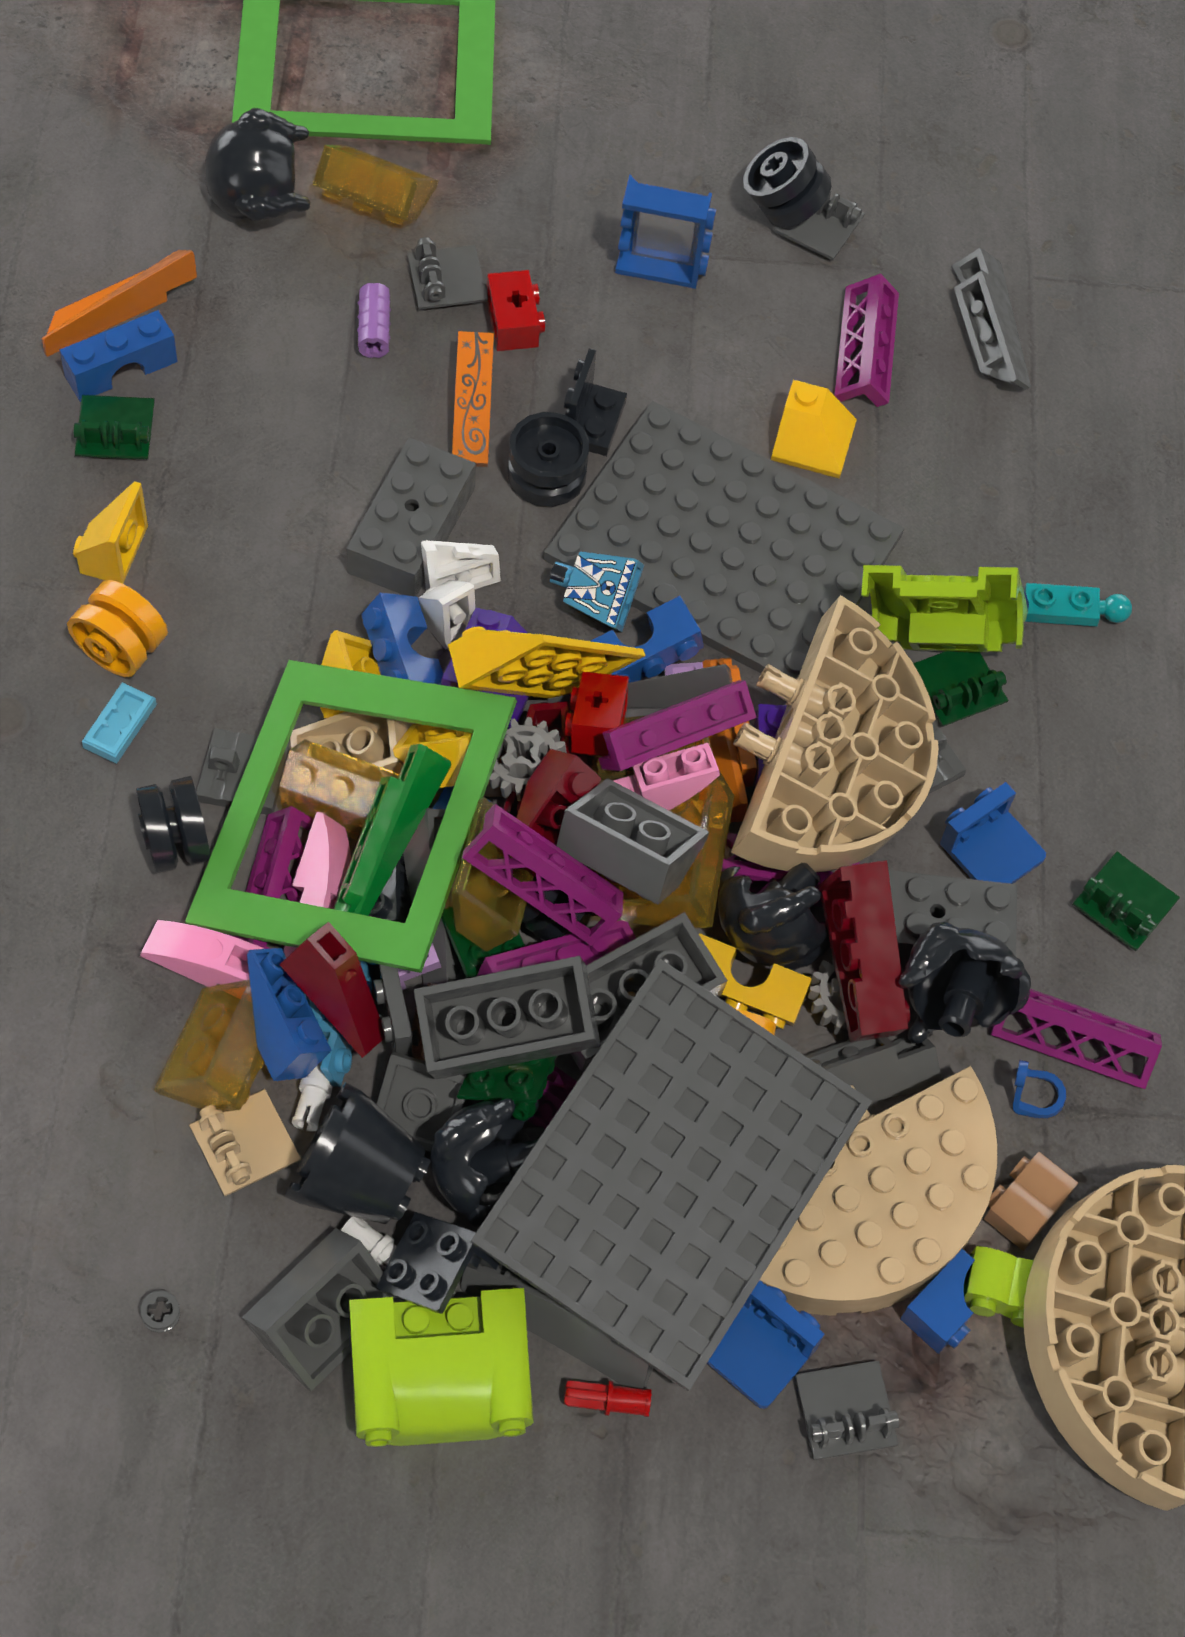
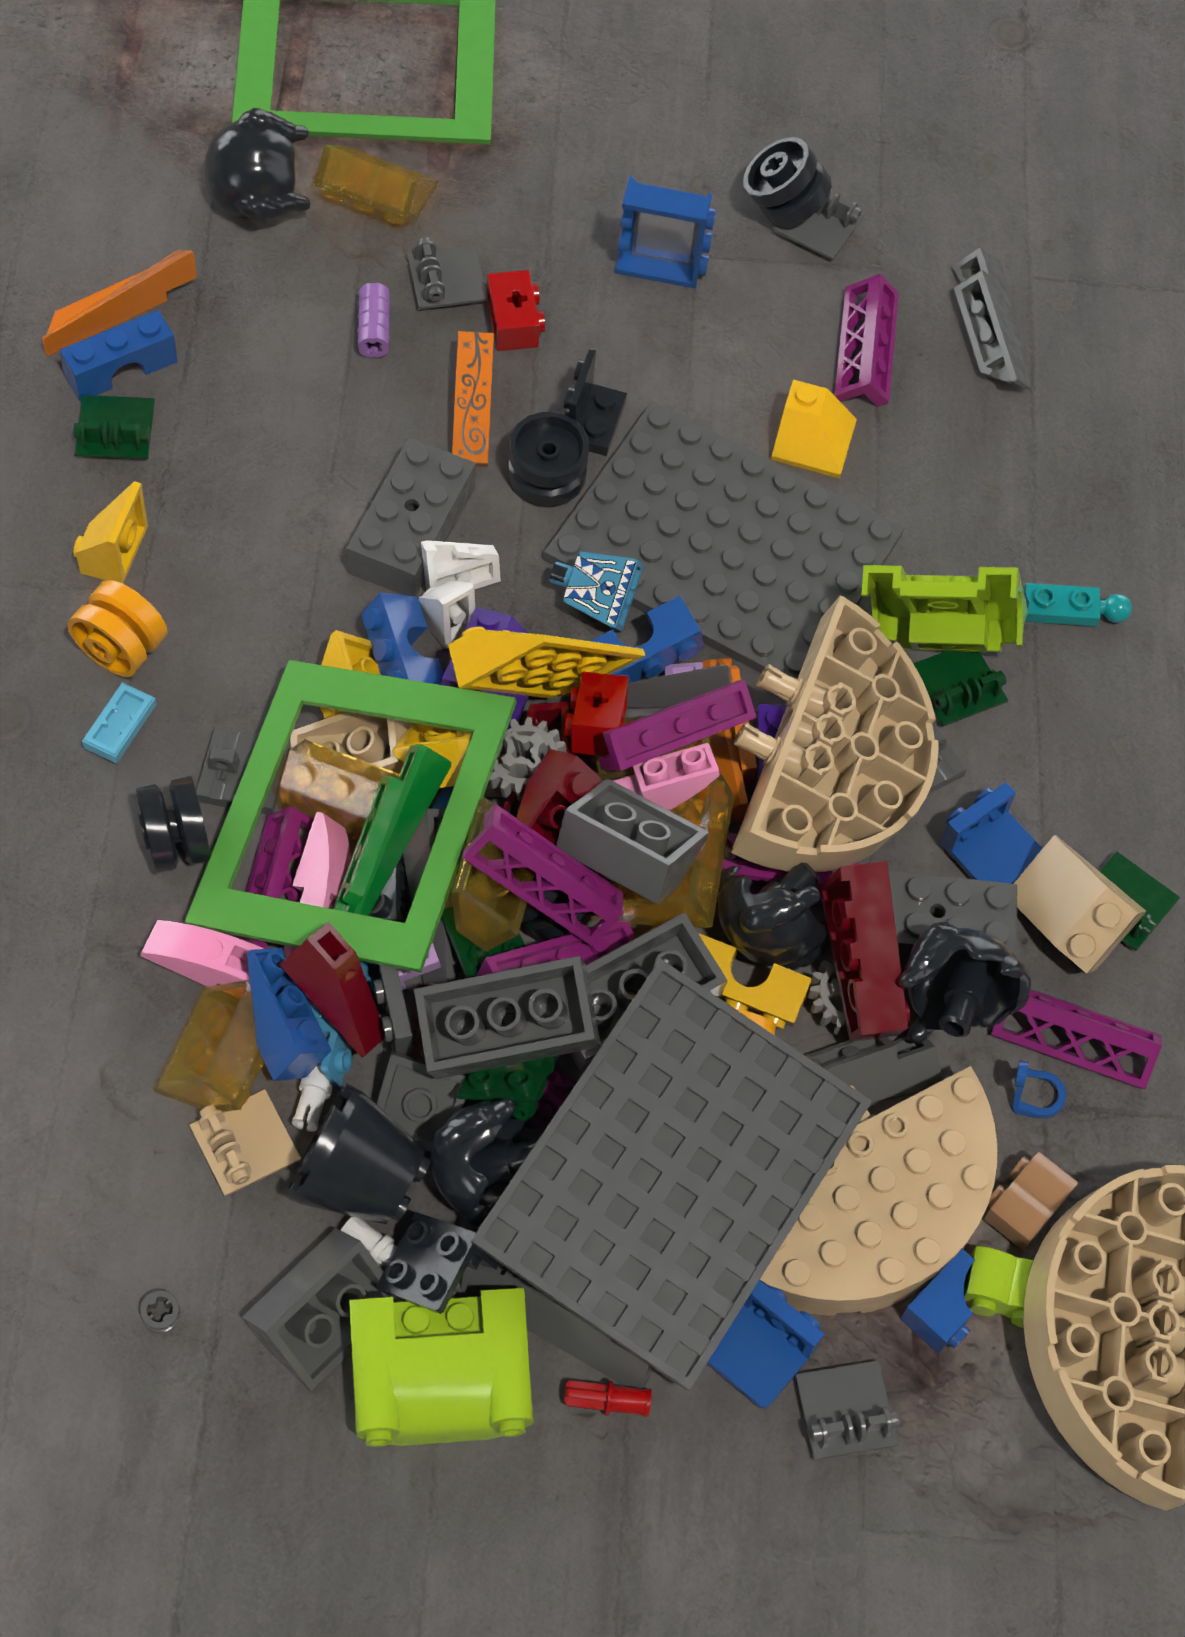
none -> tan slope [1014,835,1146,974]

